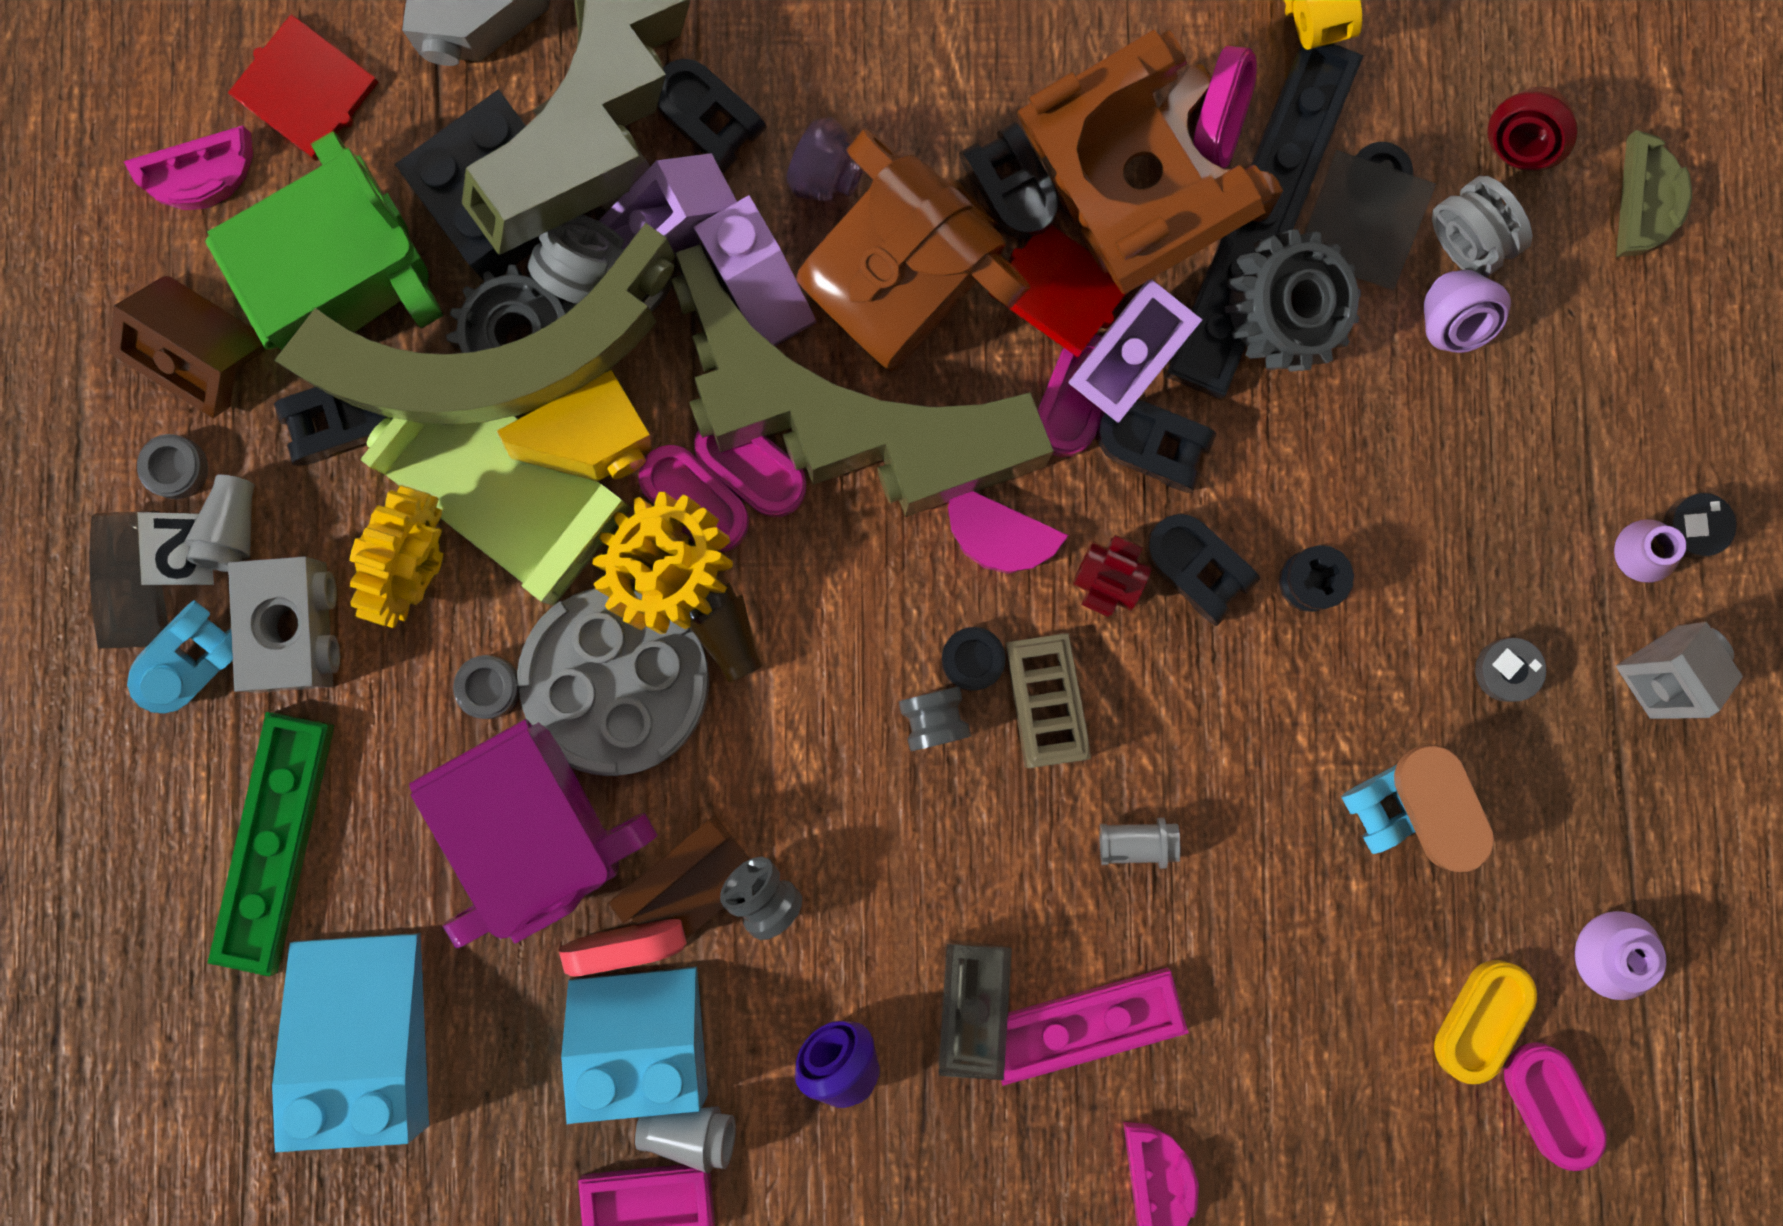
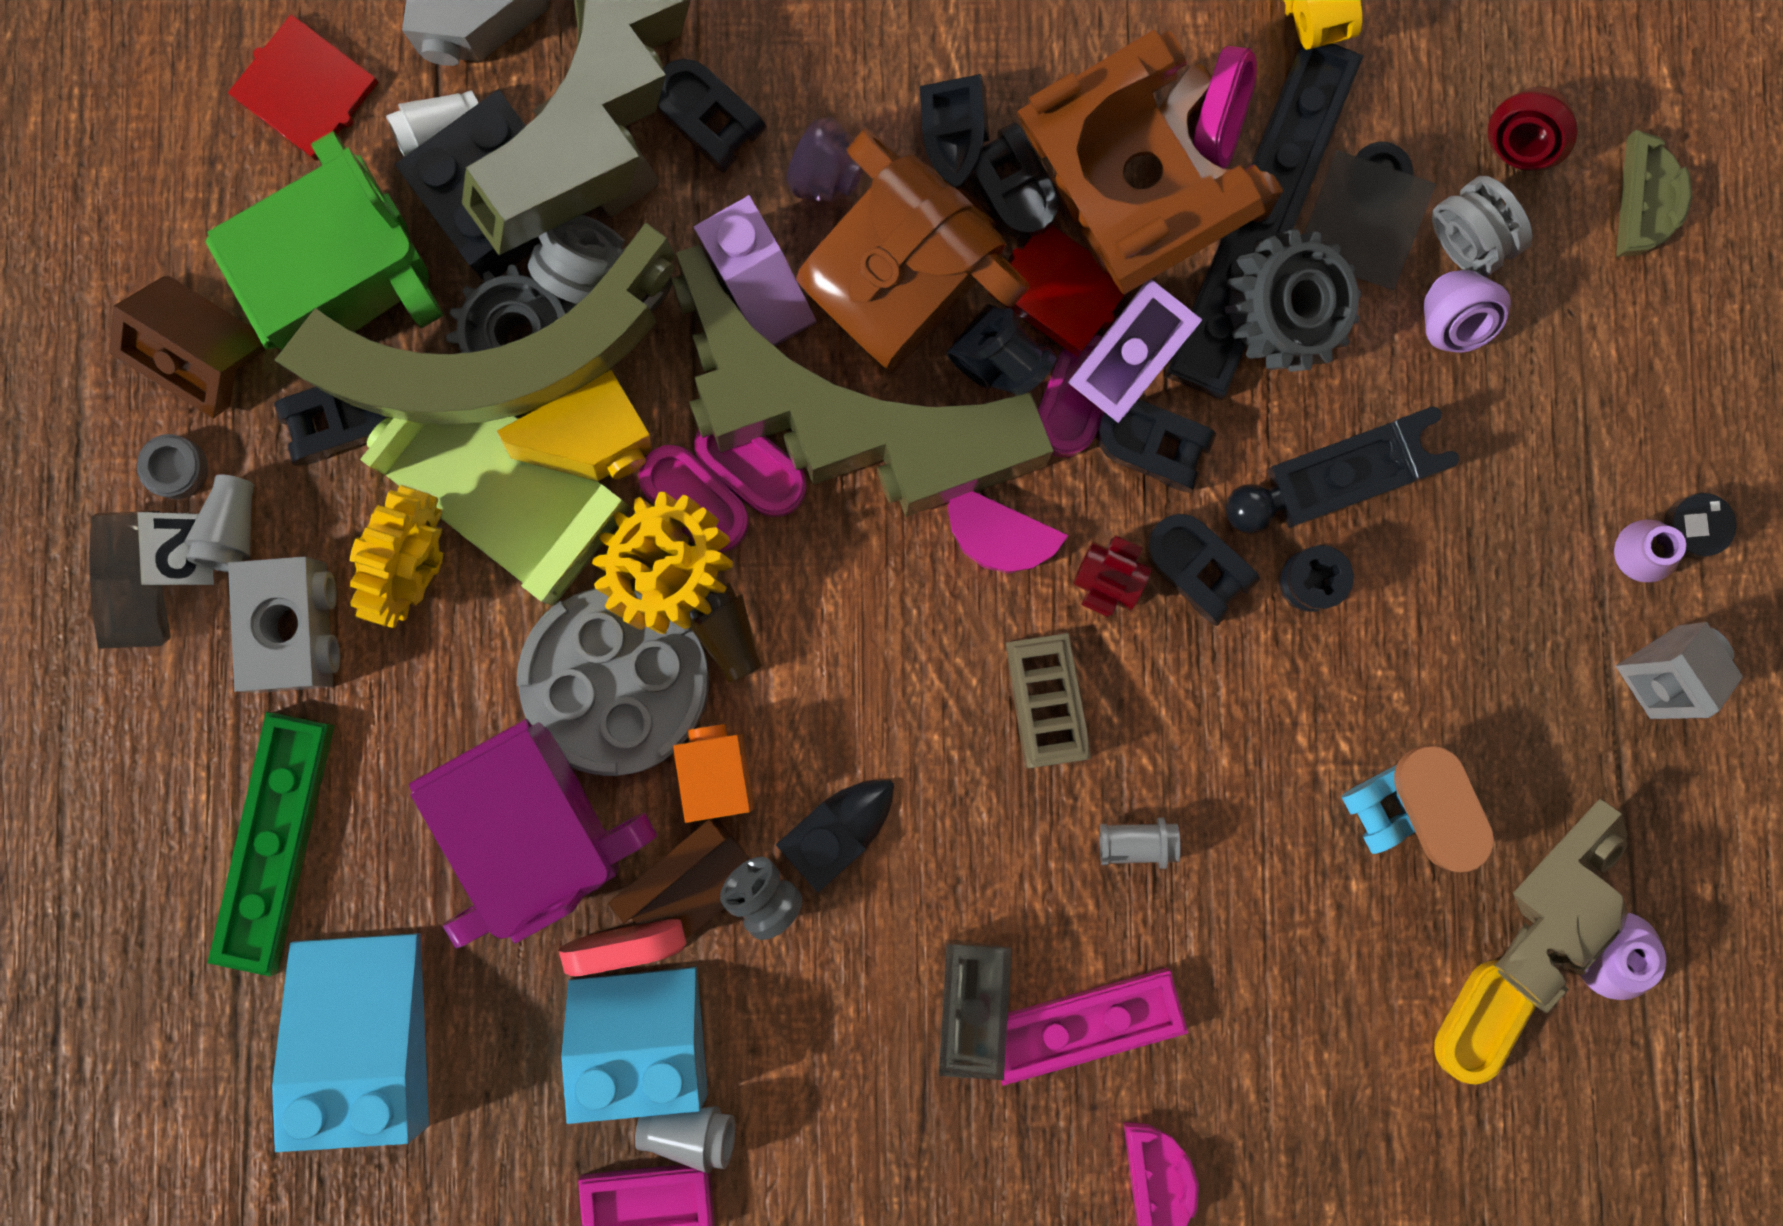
dark pink tile [124,125,253,210] -> none
medium azure plate [127,600,233,714] -> none
flat silver tile [453,655,520,719] -> none
lavender slope [599,153,737,257] -> none
dark purple cone [795,1021,880,1108] -> none
dark grey wheel [898,687,972,751] -> none
black tile [941,627,1005,691] -> none
flat silver tile [1475,638,1546,702] -> none
dark pink tile [1504,1042,1607,1171] -> none
none -> white cone [386,90,478,157]
none -> orange brick [673,724,755,823]
none -> black plate [776,780,894,892]
none -> black plate [920,74,990,189]
none -> black piece [946,304,1056,395]
none -> black plate [1225,406,1459,534]
none -> dark tan plate [1494,799,1628,1013]

